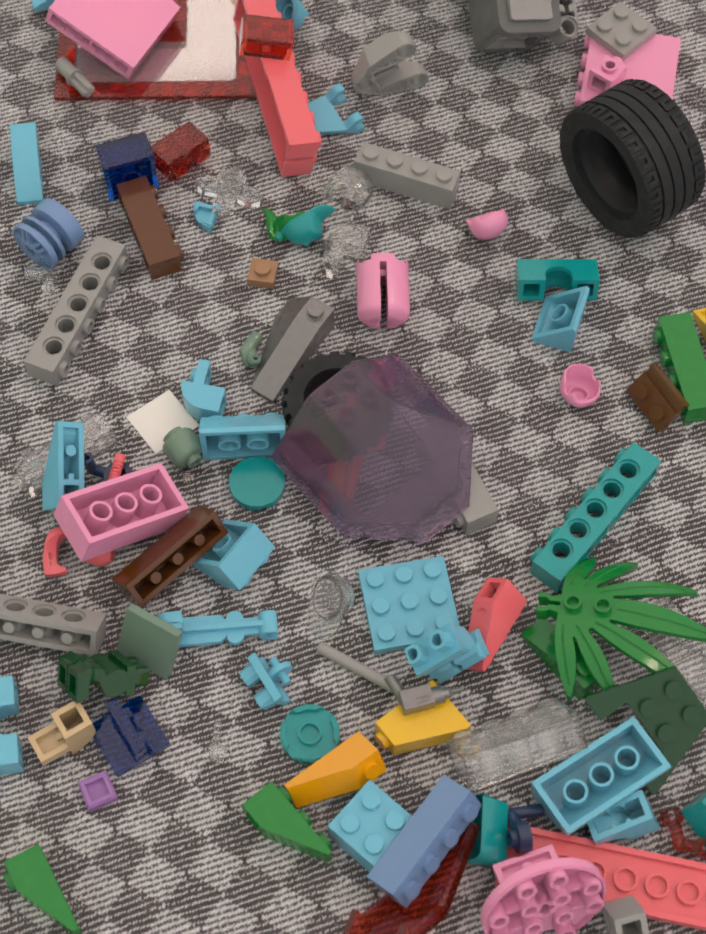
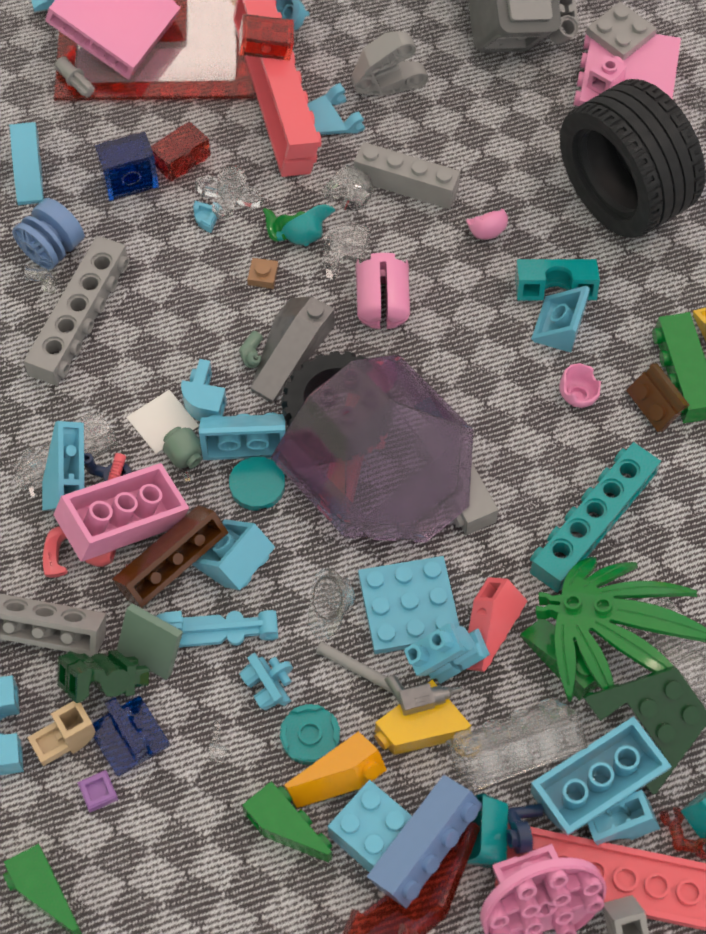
reddish brown brick [116,176,184,280] -> none

